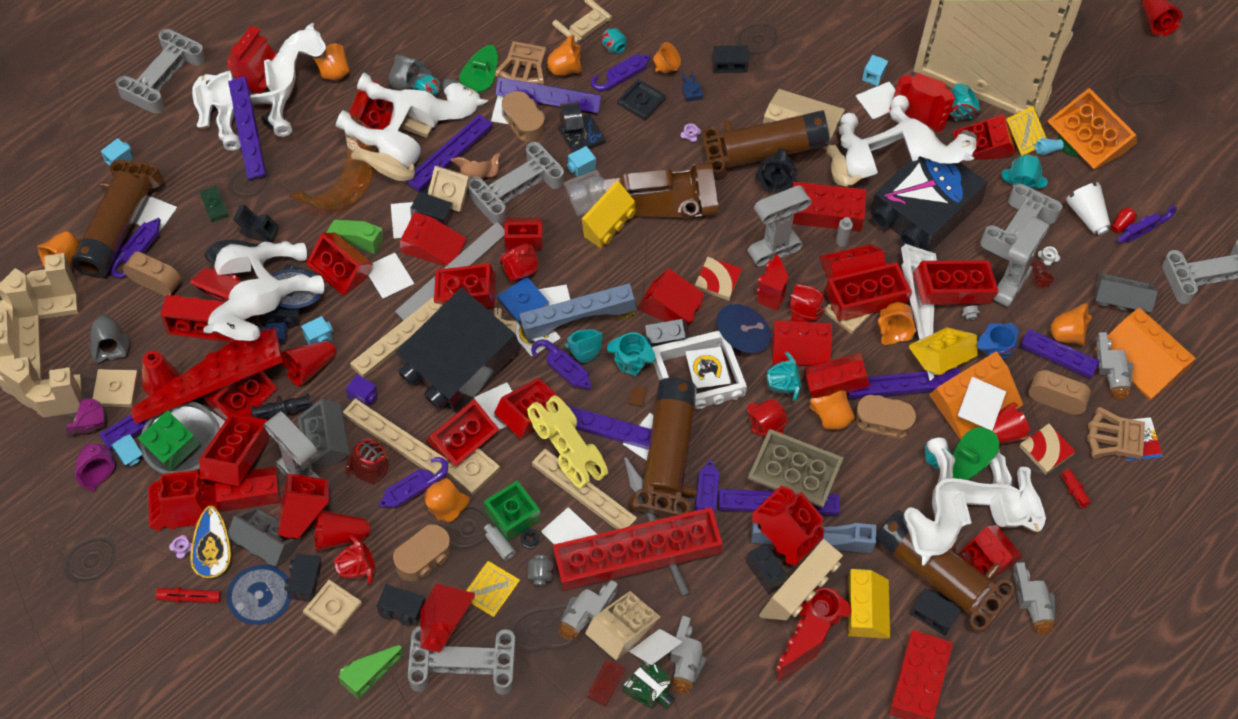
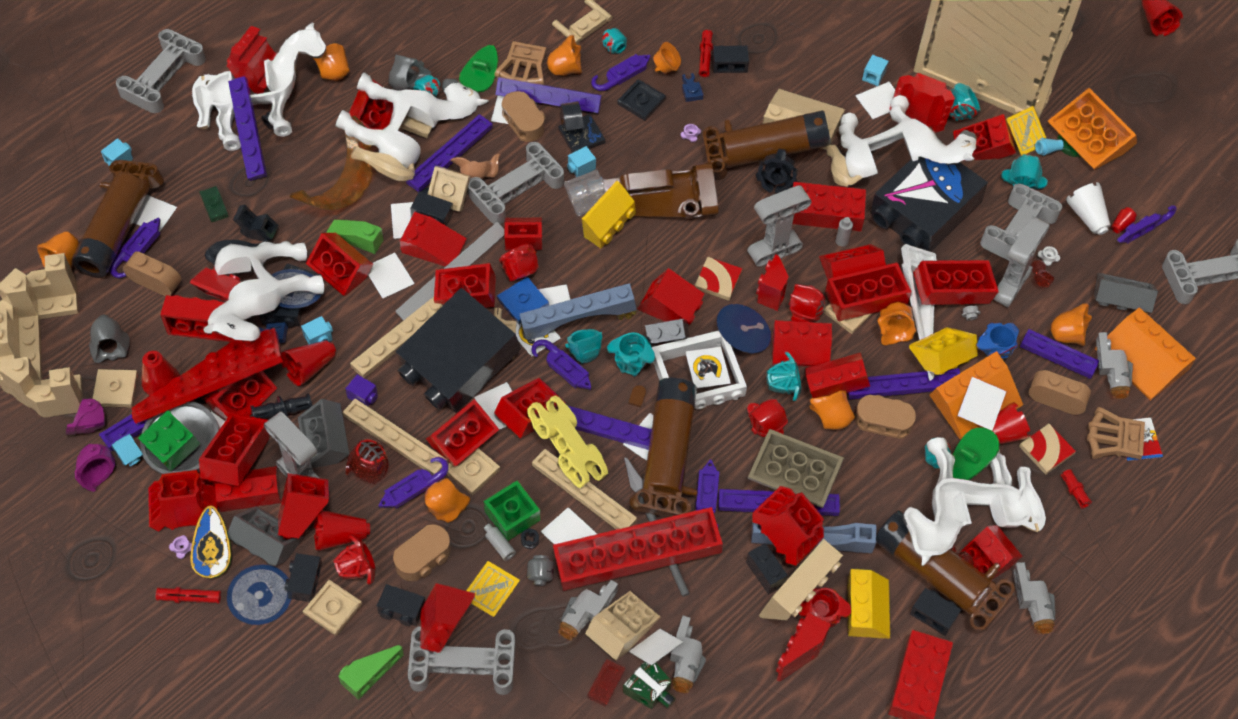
none -> red pin [699,30,713,77]

